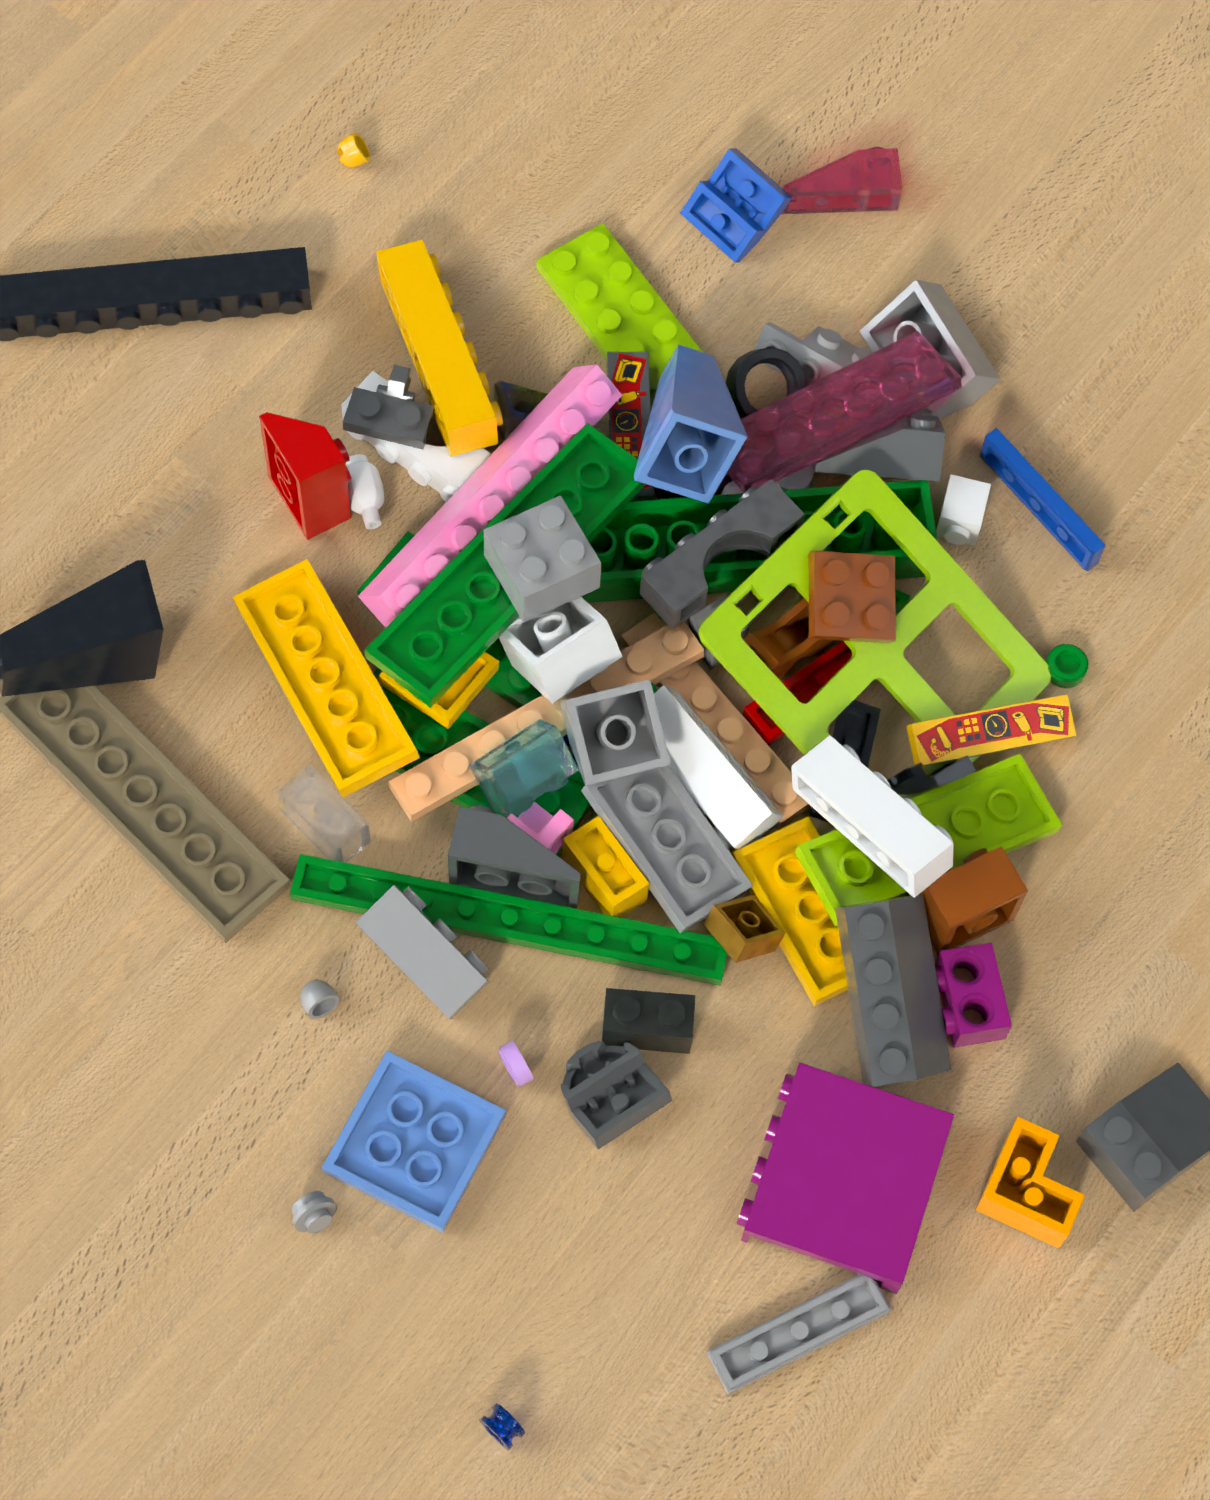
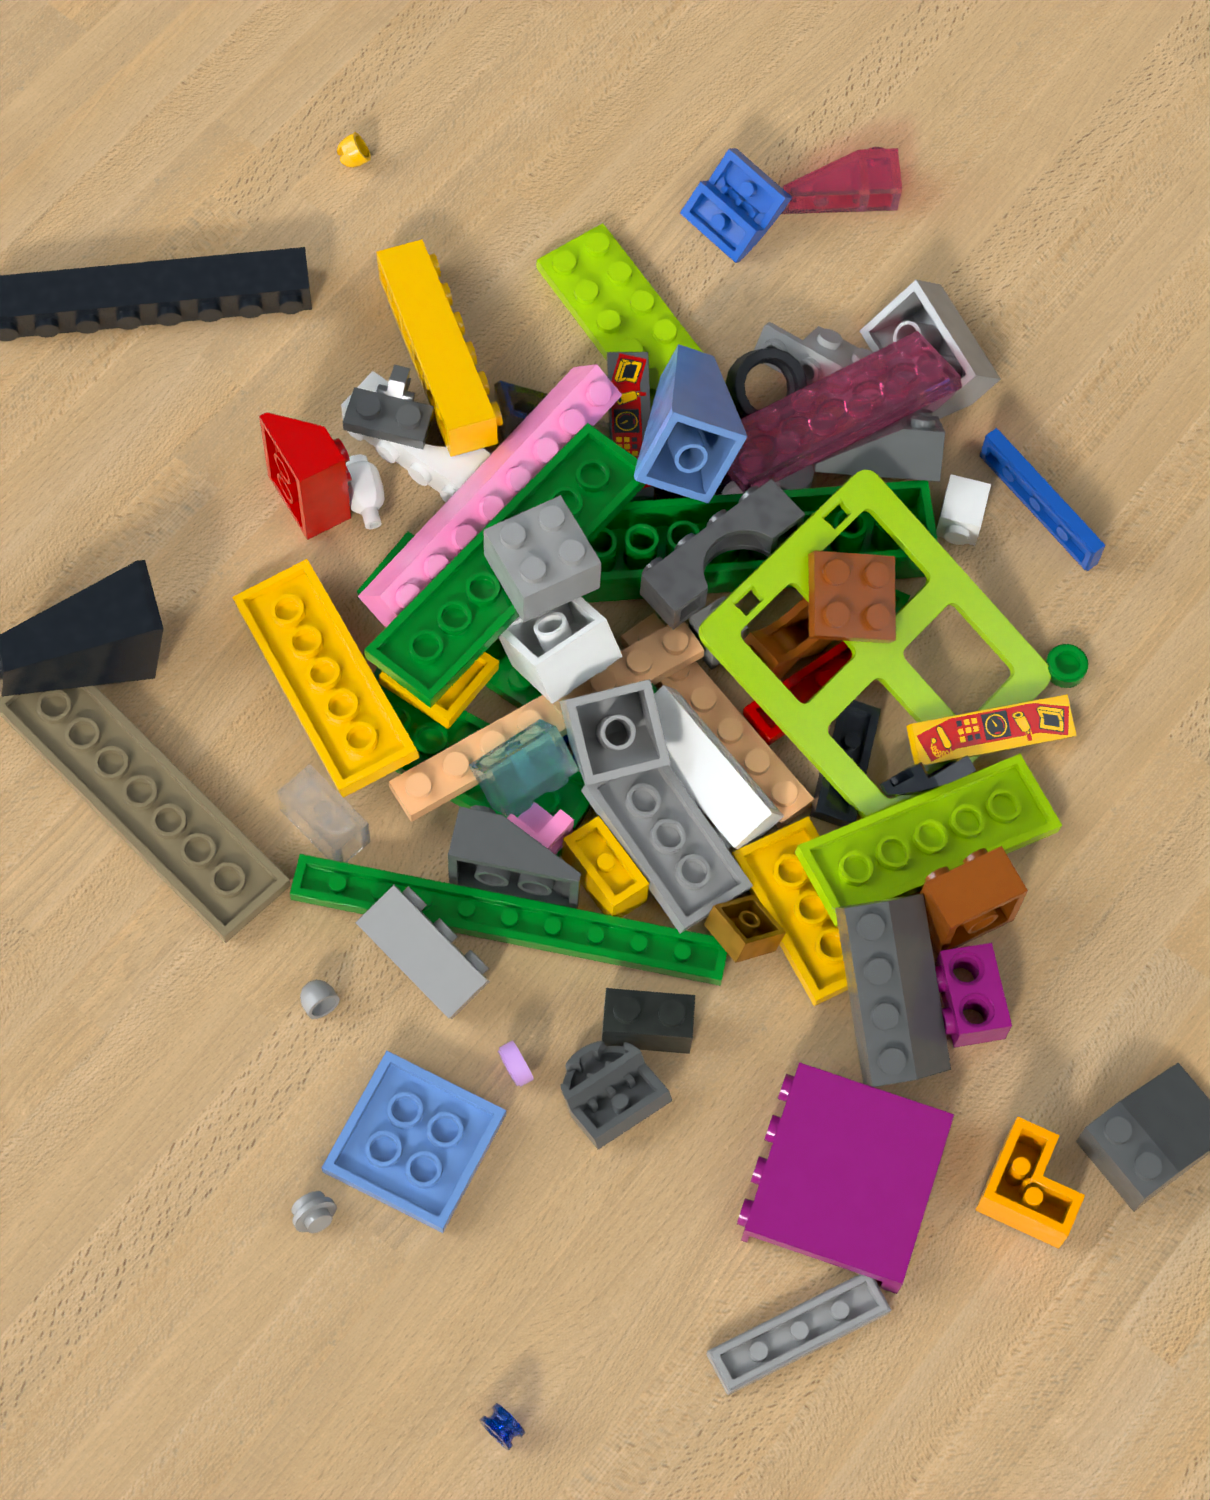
white brick [791,736,953,898] -> none

